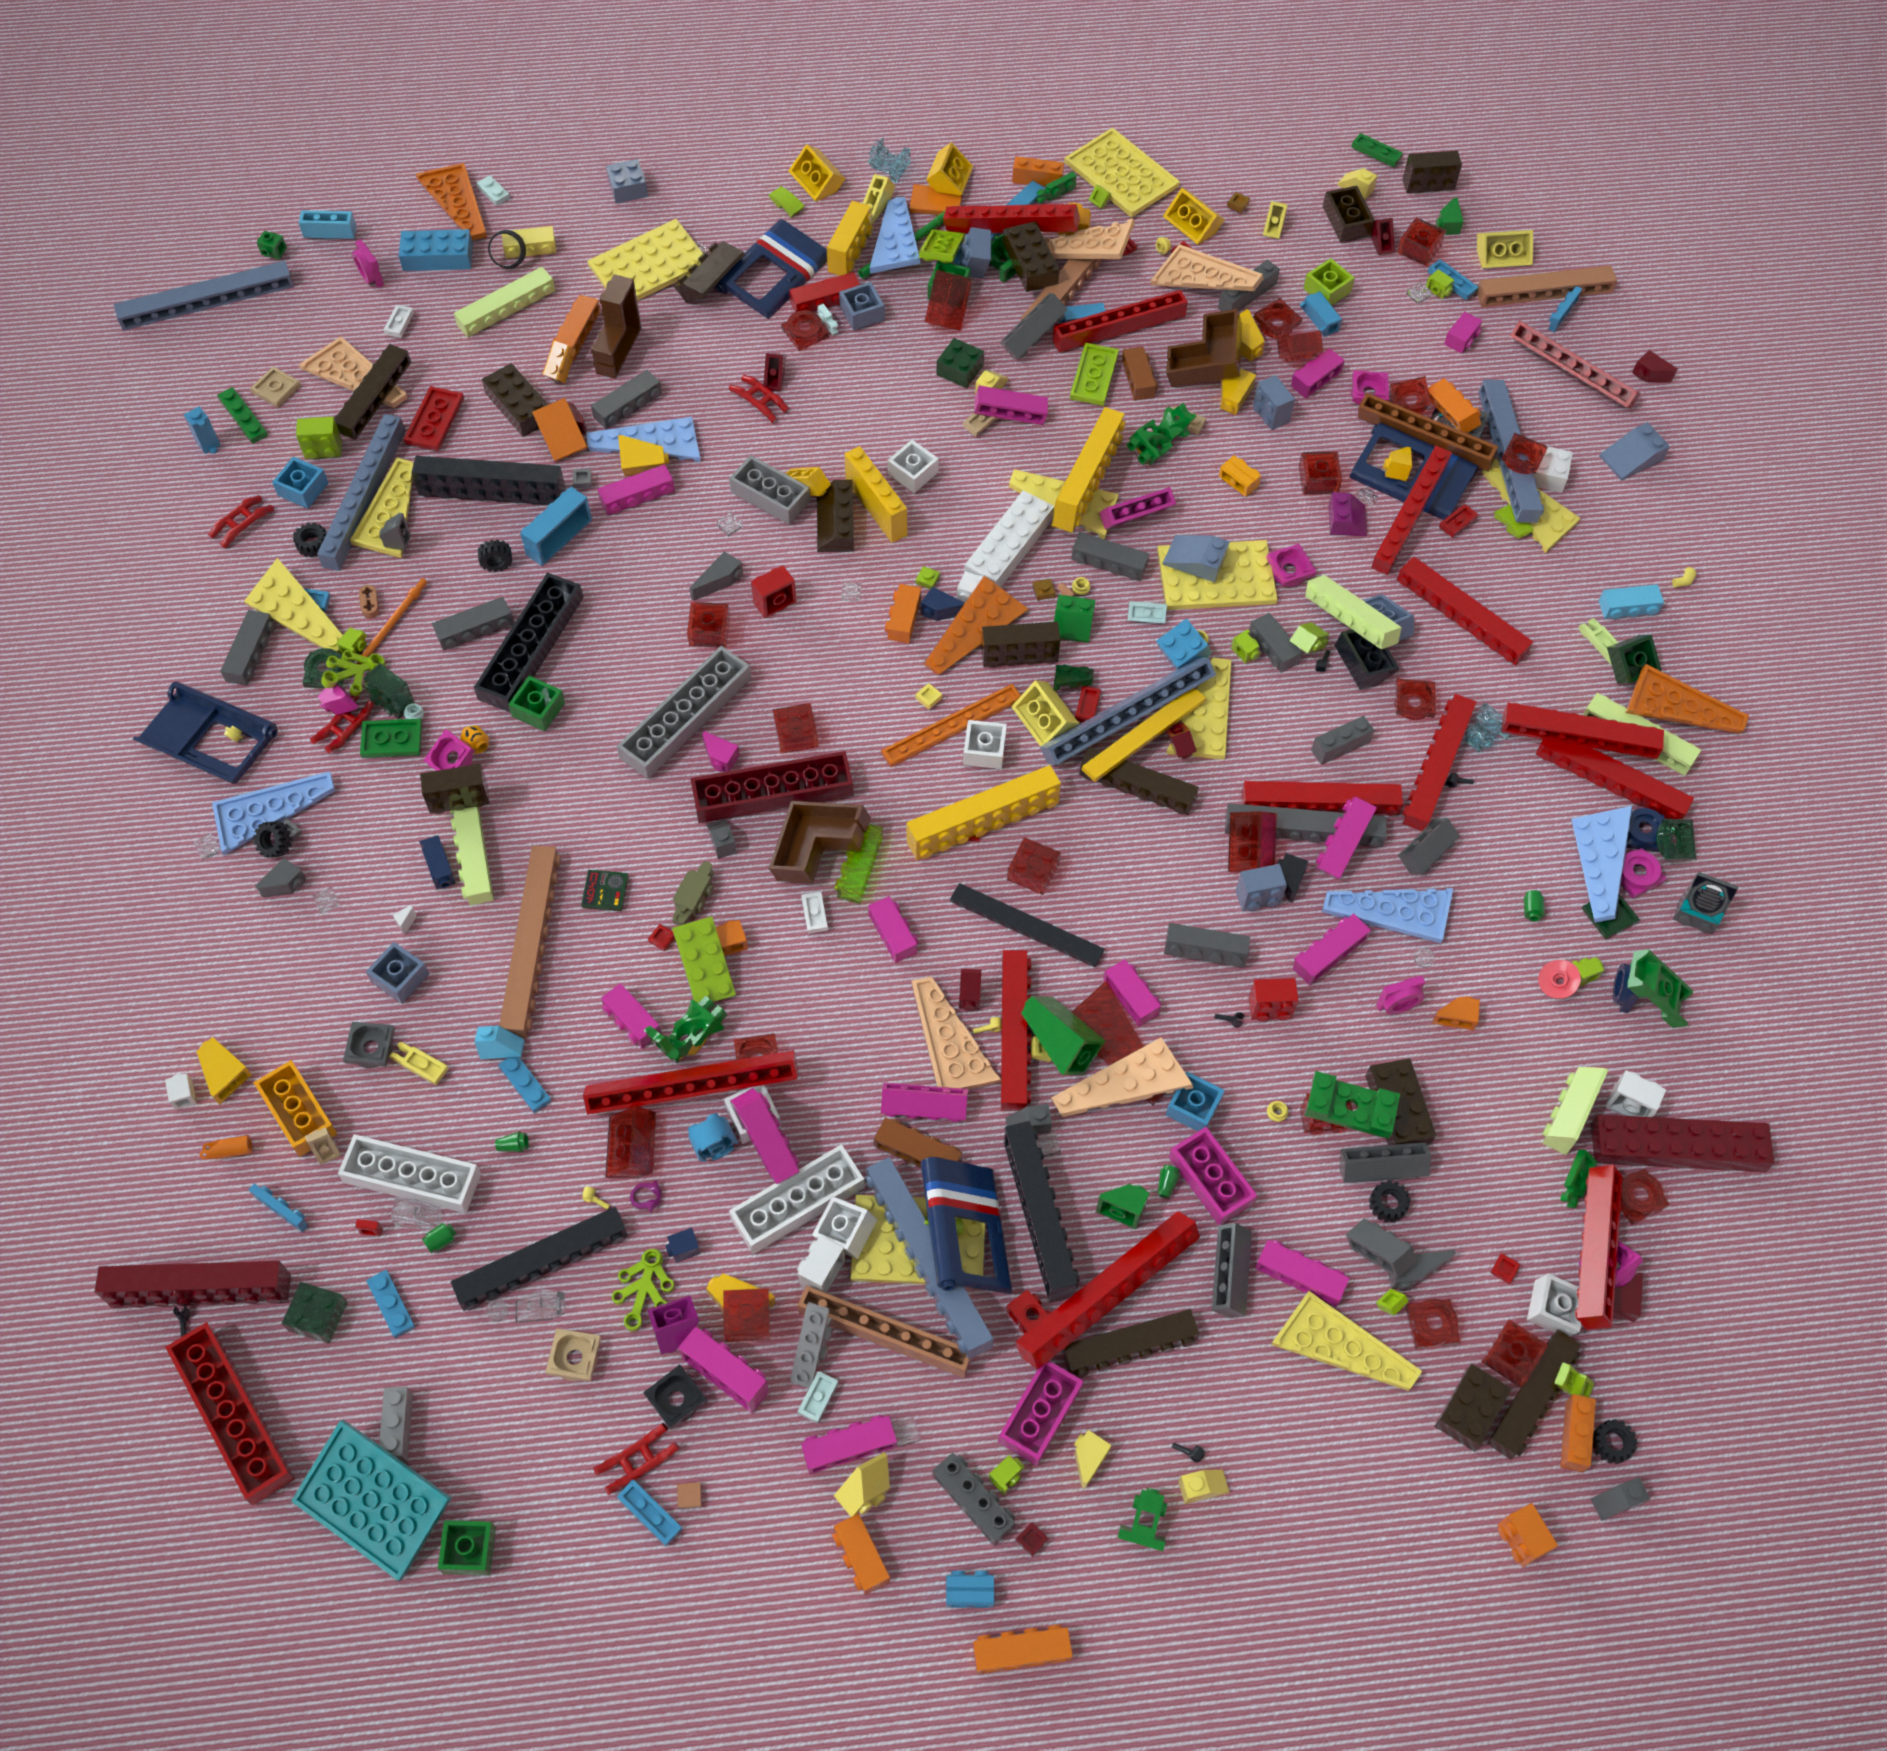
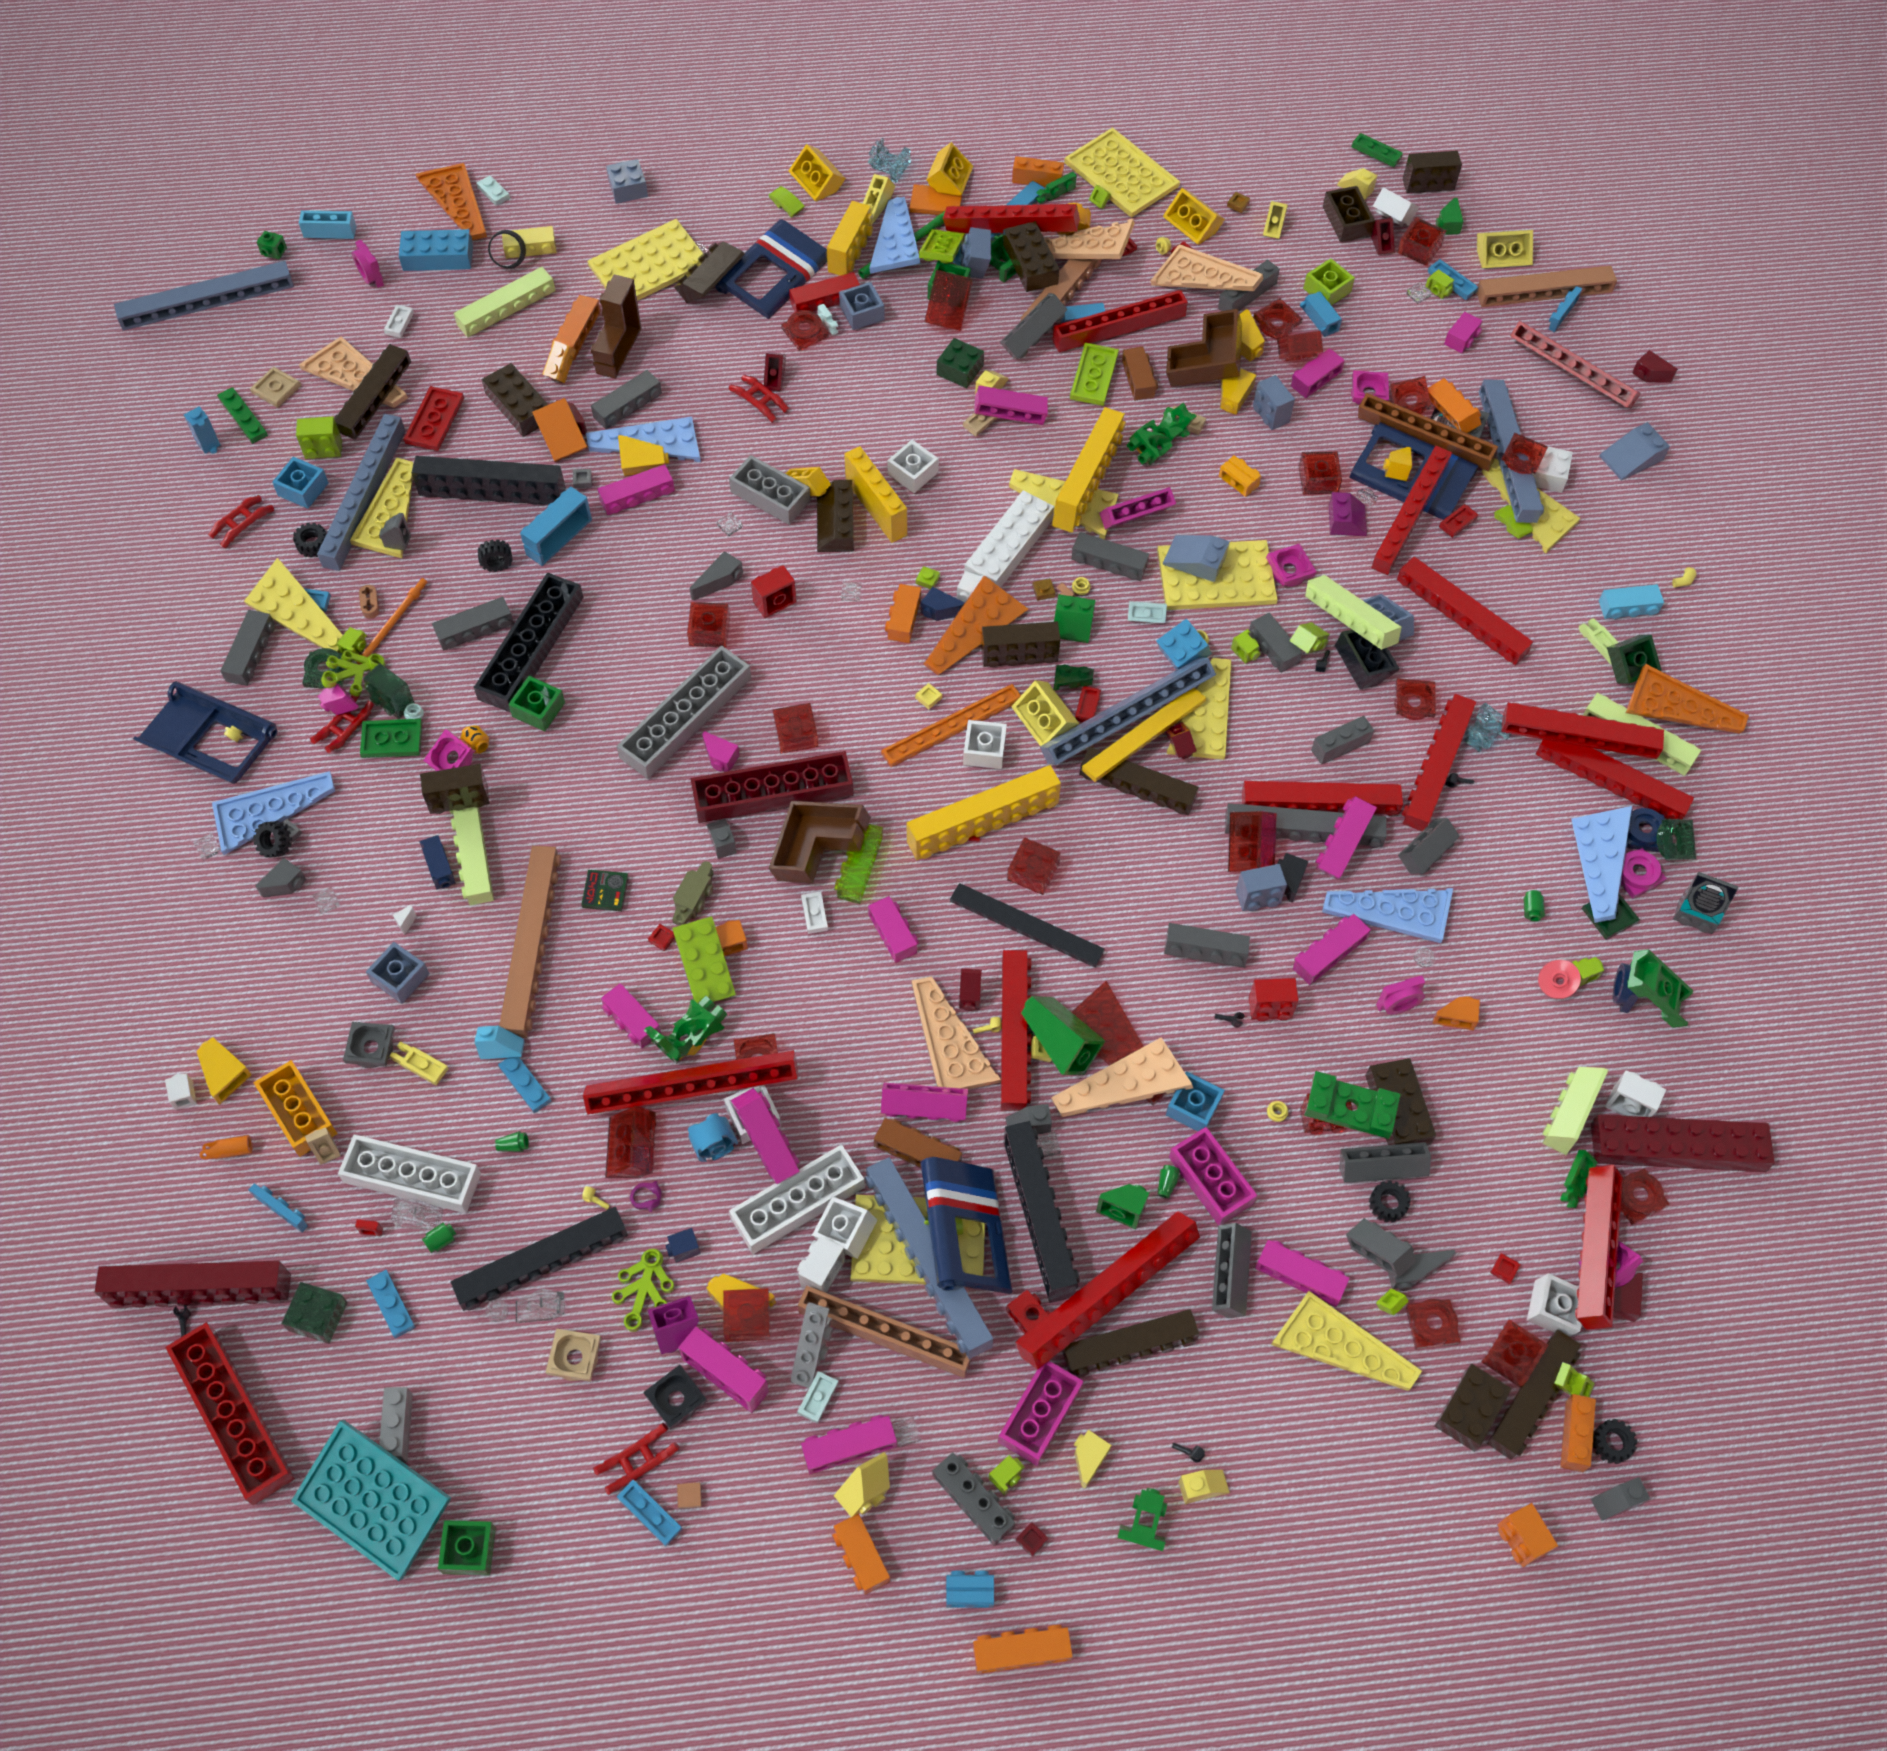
dark pink brick [1103,959,1161,1027] -> none
none -> white brick [1373,187,1419,226]

